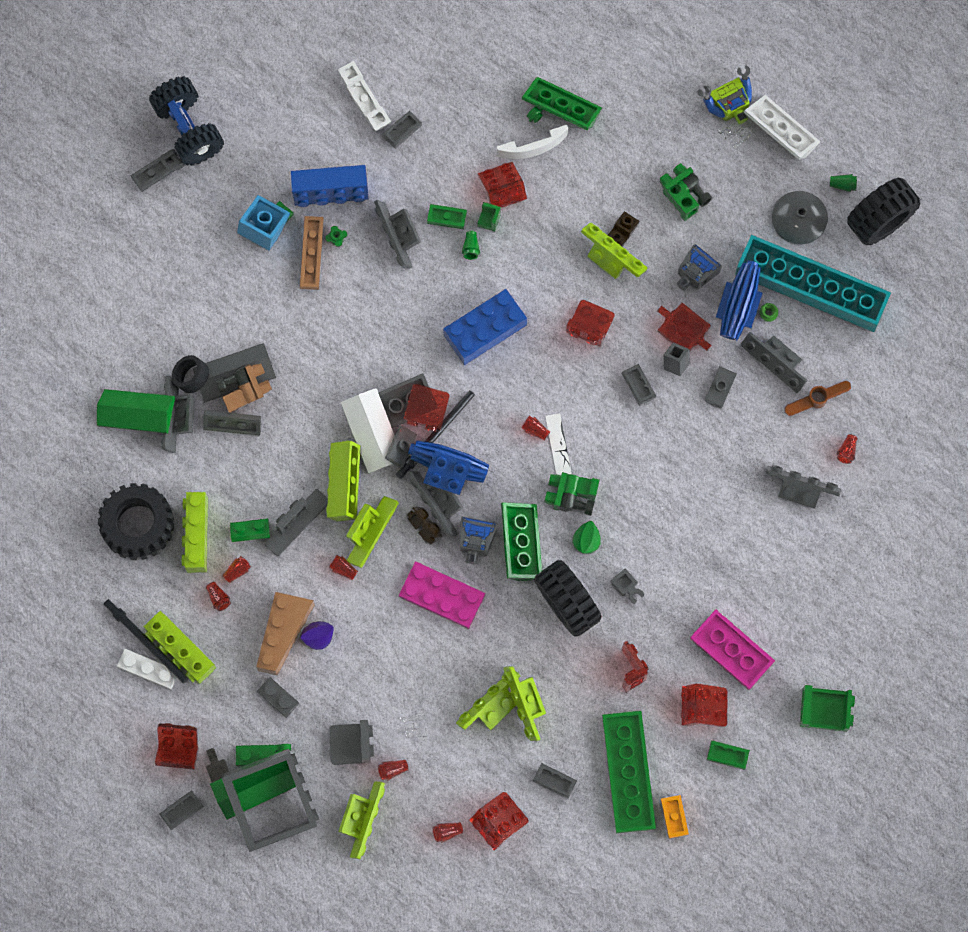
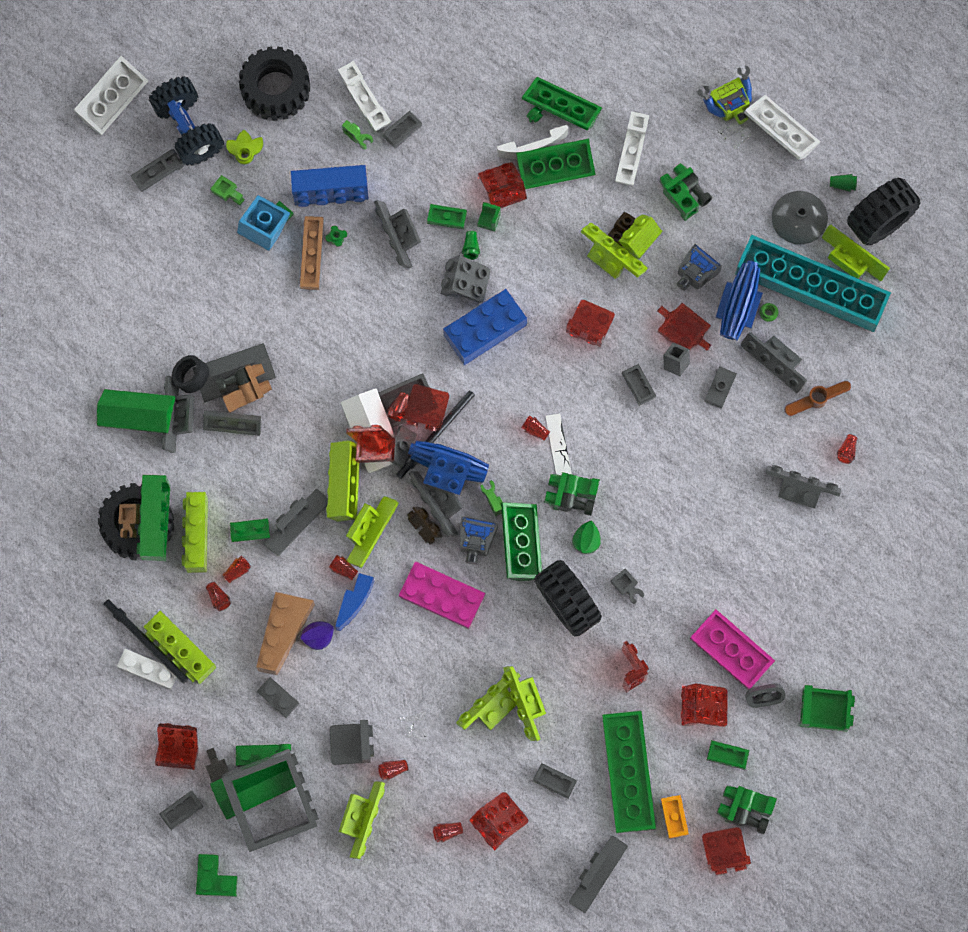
none -> white slope [74,56,148,135]
none -> medium nougat plate [119,504,140,538]
none -> green wedge [137,475,171,561]
none -> green plate [196,854,238,897]
none -> bright green plate [210,175,245,205]
none -> lime plate [226,130,263,165]
none -> black tyre [239,46,311,121]
none -> blue slope [335,573,375,631]
none -> bright green plate [342,120,373,150]
none -> clear red bracket [346,425,396,463]
none -> clear red cone [387,392,410,422]
none -> dark grey bracket [440,255,491,303]
none -> bright green plate [480,480,502,517]
none -> green slope [516,138,596,190]
none -> dark grey bracket [569,836,628,913]
none -> white slope [615,111,649,186]
none -> lime brick [619,214,663,259]
none -> clear red bracket [702,827,751,876]
none -> green hips [716,786,777,835]
none -> dark grey plate [745,683,786,708]
none -> lime bracket [822,224,890,281]

